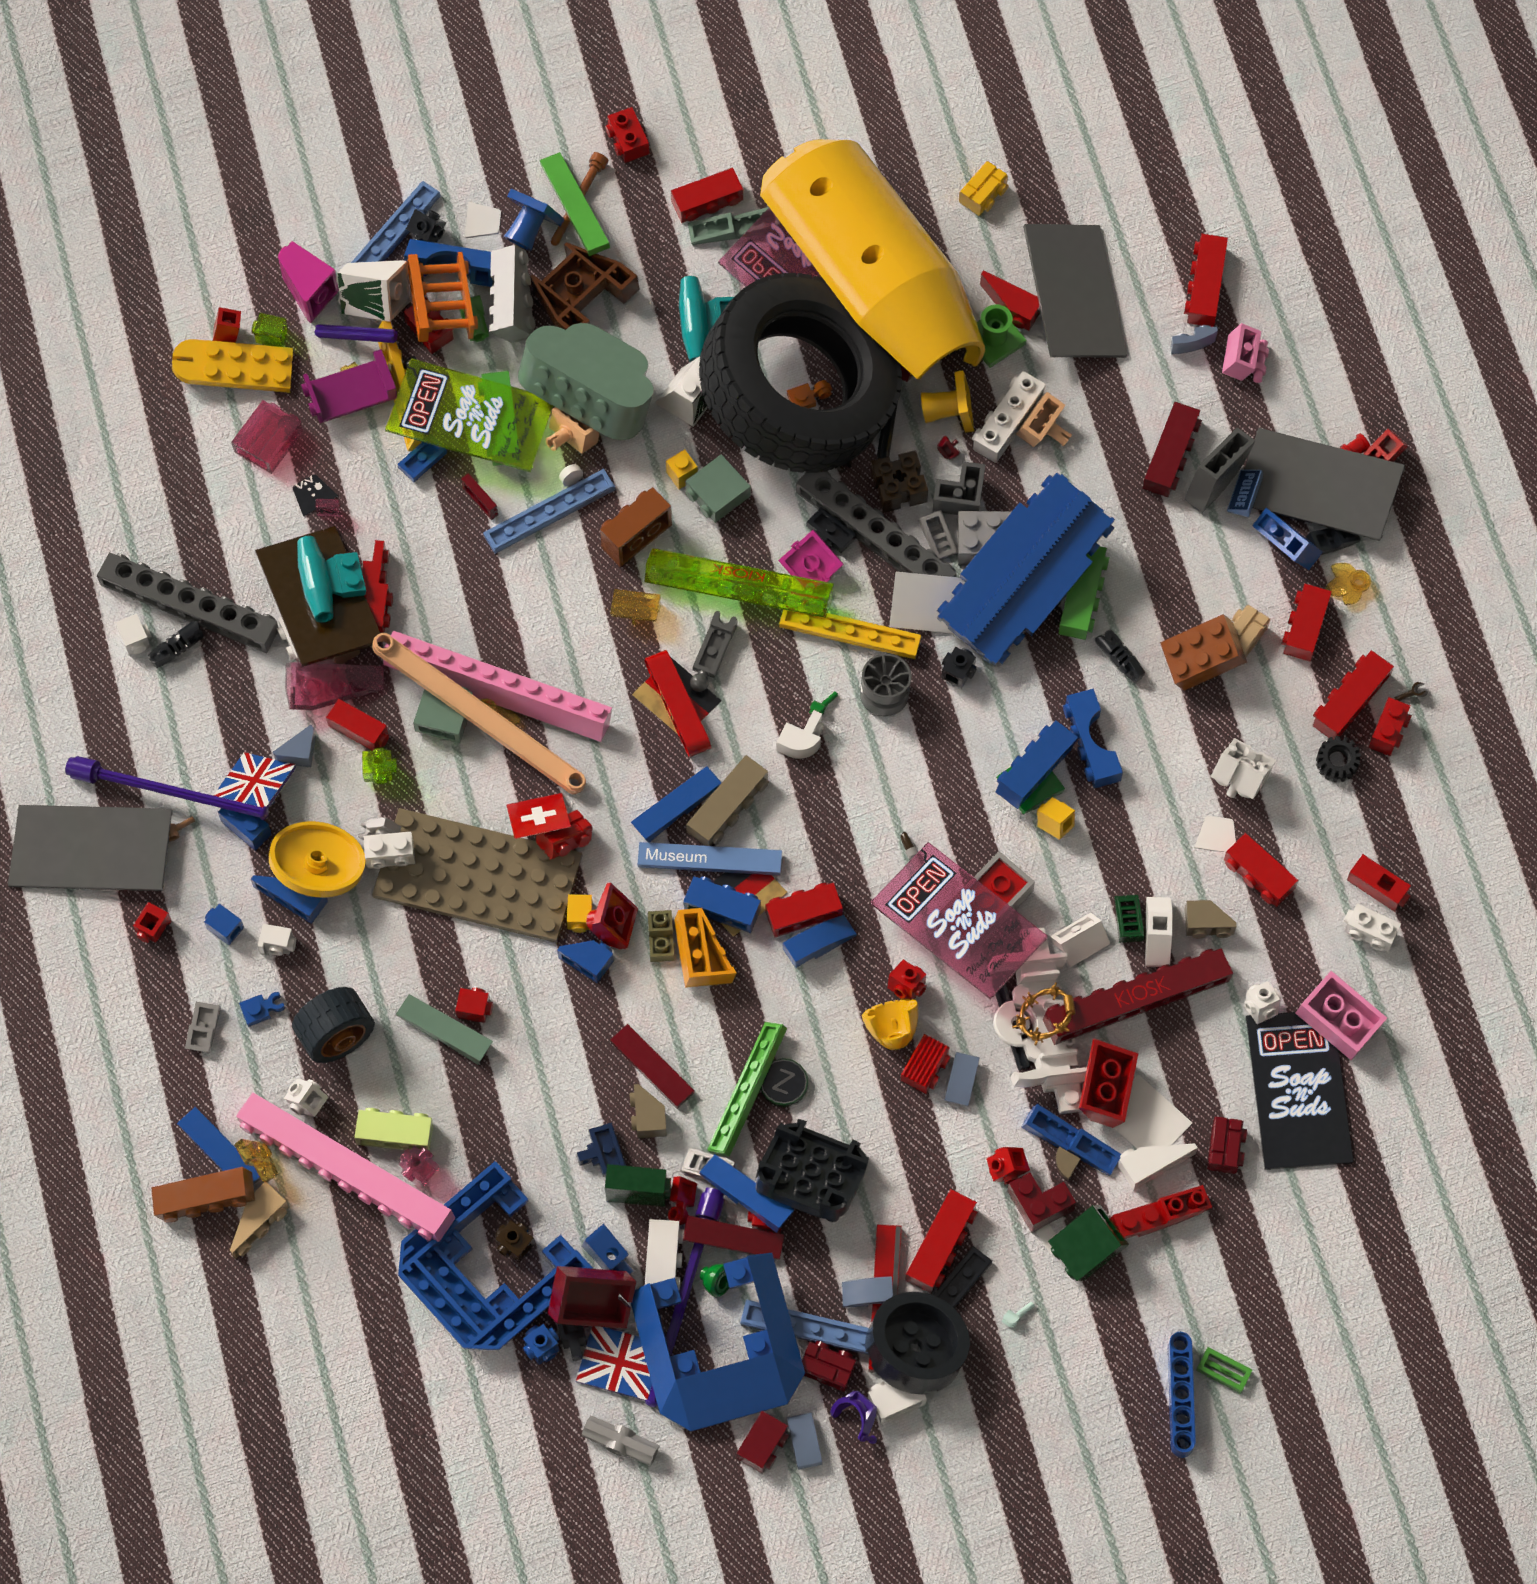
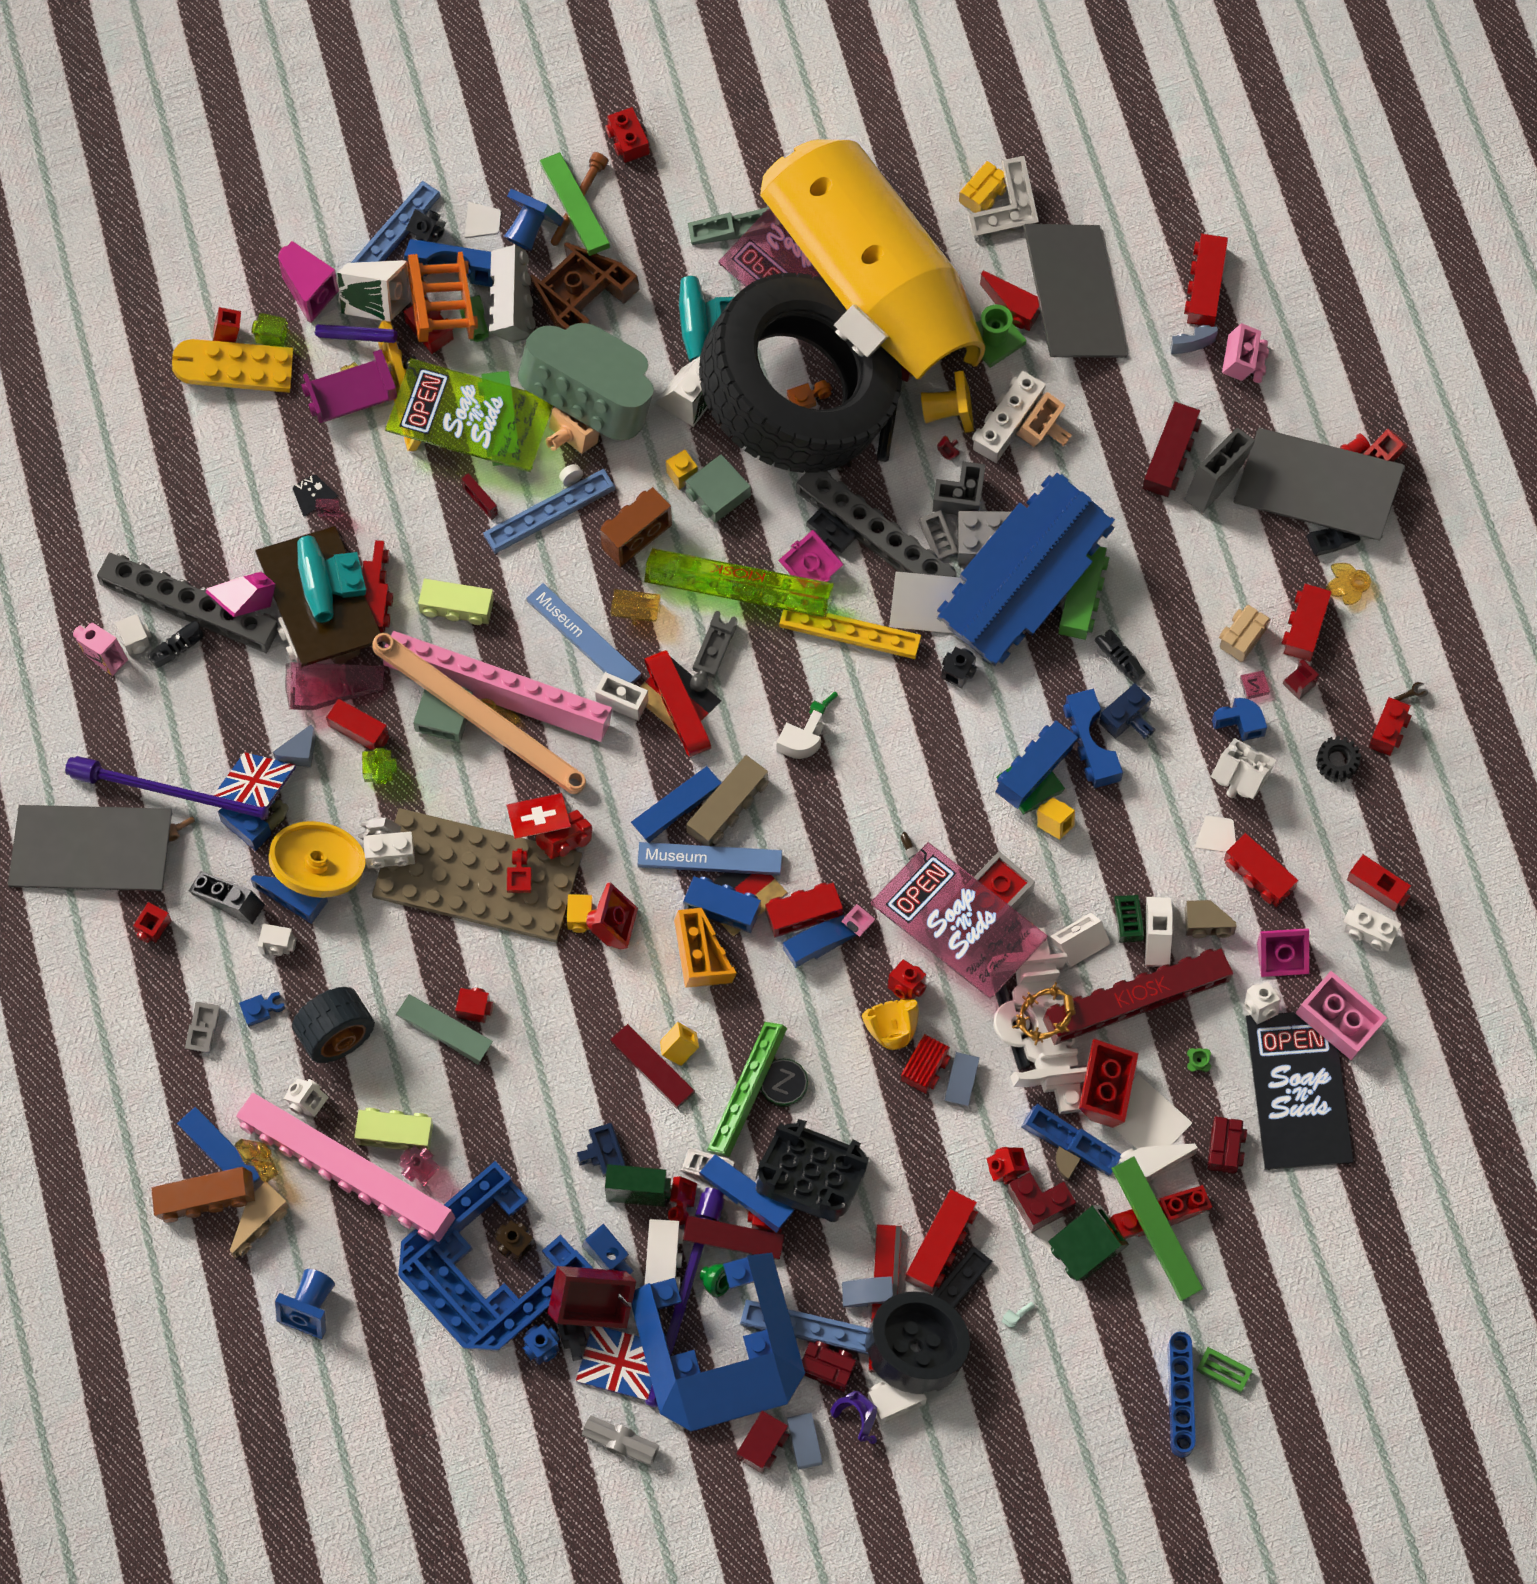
blue brick [204,903,244,945] -> none
clear pink brick [231,400,303,474] -> none
blue plate [397,435,447,482] -> none
blue slope [557,940,614,984] -> none
dark tan slope [630,1084,667,1138] -> none
olive slope [648,910,674,962] -> none
red brick [671,168,743,223] -> none
dark grey wheel [860,654,912,716] -> none
dark brown brick [871,450,928,513] -> none
dark orange brick [1160,614,1247,691] -> none
slope [1227,470,1263,517] -> none
blue slope [1252,508,1323,570] -> none
red brick [1313,650,1394,740] -> none
none -> bright pink torso [73,623,128,676]
none -> black slope [188,871,265,925]
none -> dark pink slope [206,572,275,617]
none -> olive arm [265,800,289,831]
none -> blue plant [275,1269,335,1339]
none -> yellowish green brick [418,578,494,625]
none -> red plate [507,848,532,893]
none -> medium blue tile [526,583,641,684]
none -> white brick [595,672,649,721]
none -> yellow panel [660,1022,699,1066]
none -> white brick [834,304,889,357]
none -> bright pink plate [841,904,875,937]
none -> white plate [967,156,1039,237]
none -> dark blue brick [1099,683,1156,740]
none -> bright green tile [1111,1156,1203,1301]
none -> bright green plate [1187,1048,1211,1072]
none -> blue brick [1212,698,1267,741]
none -> clear pink tile [1240,670,1270,699]
none -> dark pink slope [1257,928,1309,977]
none -> dark red panel [1283,659,1319,700]

